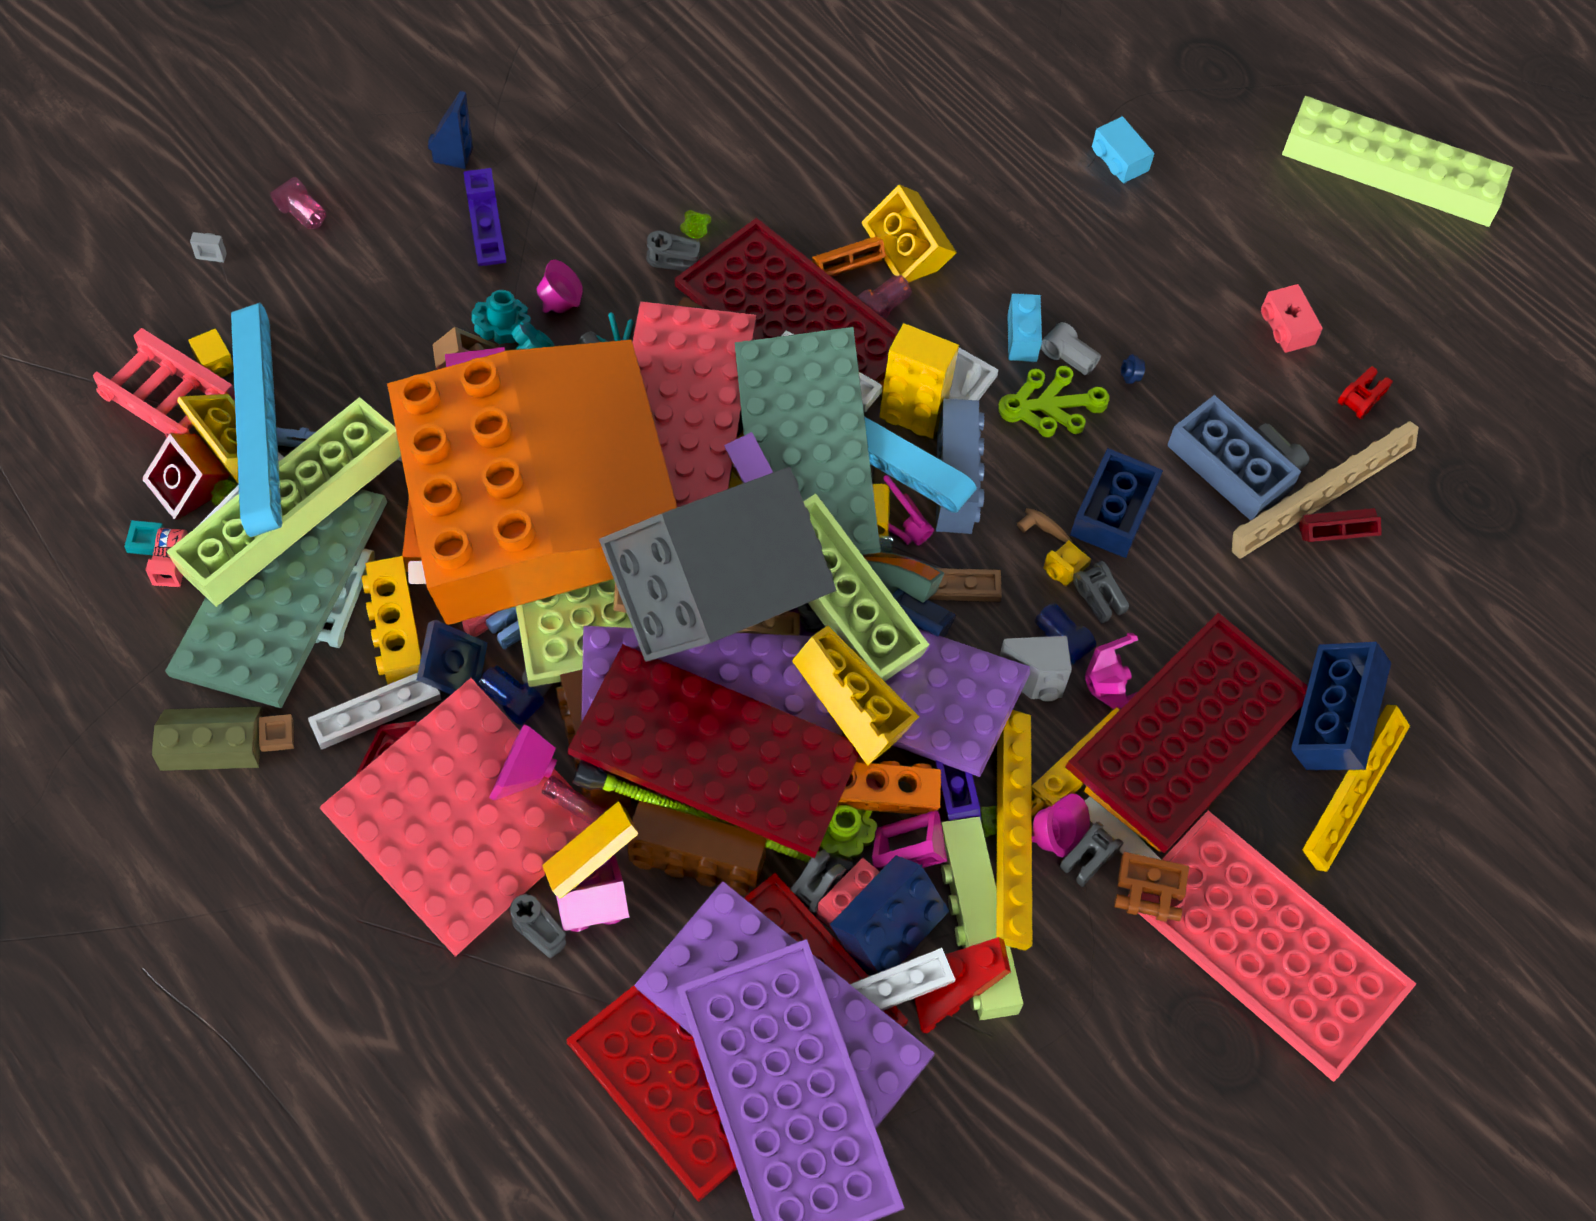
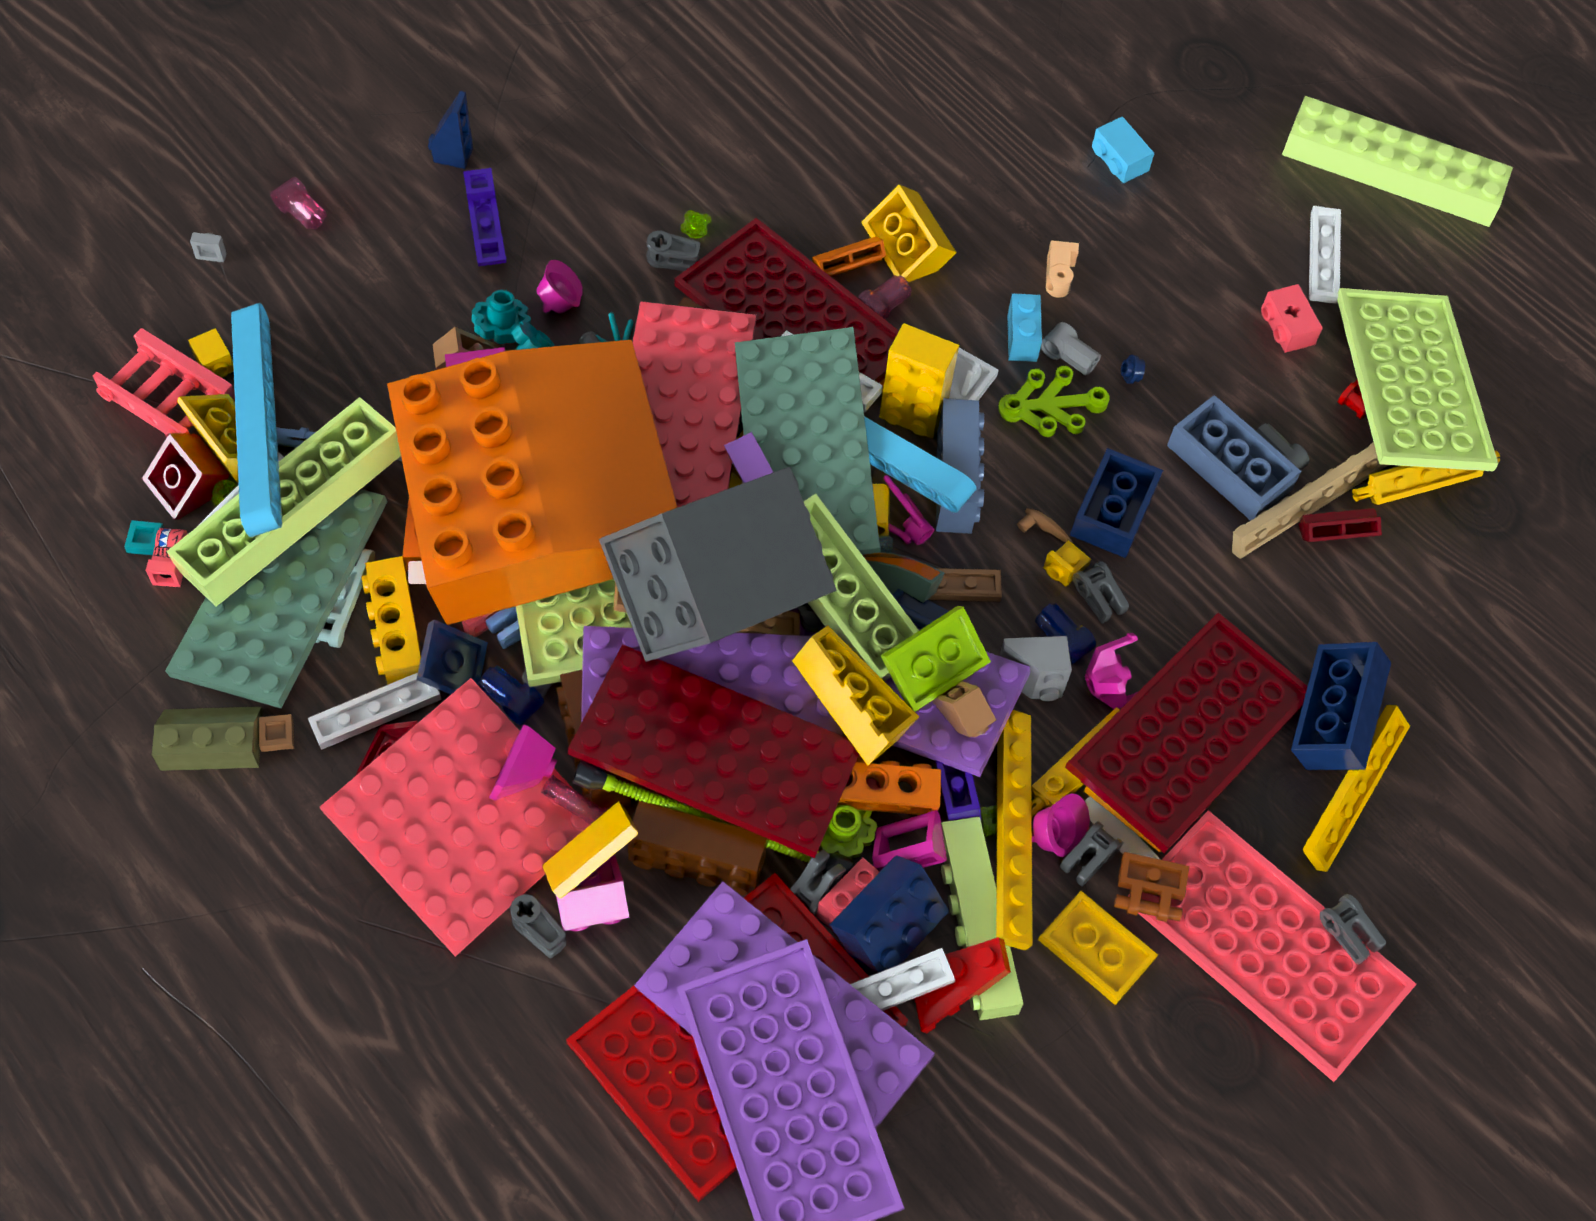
none -> lime plate [881,606,991,712]
none -> medium nougat slope [932,681,996,737]
none -> yellow tile [1038,891,1158,1005]
none -> light nougat leg [1046,240,1079,298]
none -> white plate [1309,206,1341,304]
none -> dark grey piece [1319,894,1387,964]
none -> yellowish green plate [1337,288,1498,471]
none -> yellow plate [1352,450,1500,505]

